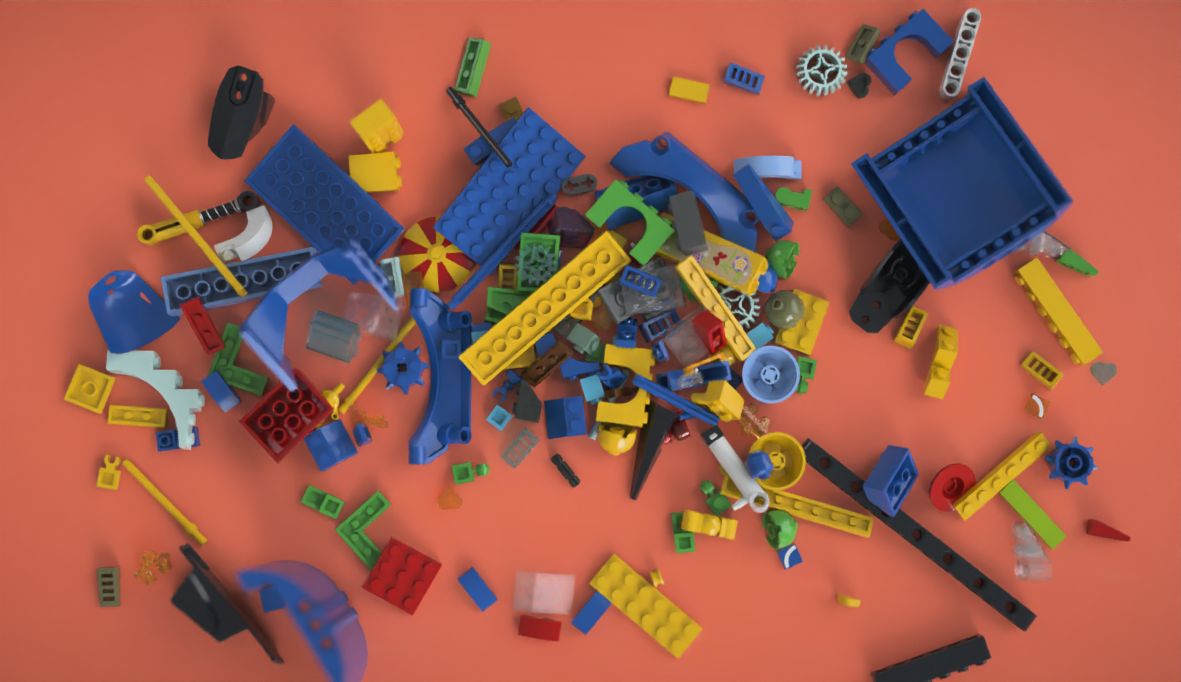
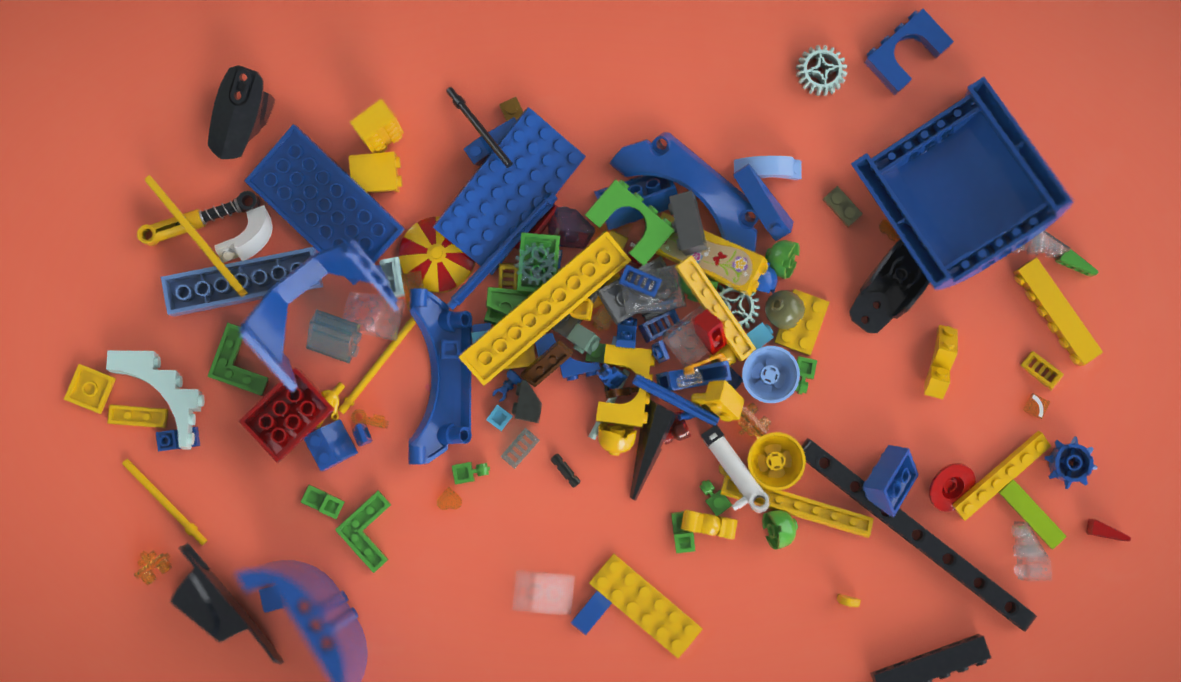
blue piece [88,270,181,354] -> none
yellow plate [96,455,121,490] -> none
olive slope [97,567,120,607] -> none
red plate [180,296,226,356] -> none
blue slope [201,370,242,412] -> none
red plate [362,536,442,616] -> none
blue brick [377,342,430,395] -> none
bright green slope [454,38,491,97] -> none
blue slope [457,567,498,612] -> none
red slope [518,615,562,642] -> none
blue slope [544,396,587,439] -> none
dark grey beam [562,174,597,196] -> none
medium azure brick [580,374,605,405] -> none
yellow bush [649,568,664,588] -> none
yellow tile [669,76,710,104] -> none
blue slope [723,62,765,95] -> none
blue head [745,450,774,481] -> none
bright green leg [774,187,812,211] -> none
blue tile [777,544,803,570] -> none
olive plate [845,24,881,64] -> none
pearl dark grey tile [847,73,871,98] -> none
yellow slope [893,306,928,349] -> none
white beam [939,8,981,100] -> none
clear light blue tile [1090,362,1117,385] -> none

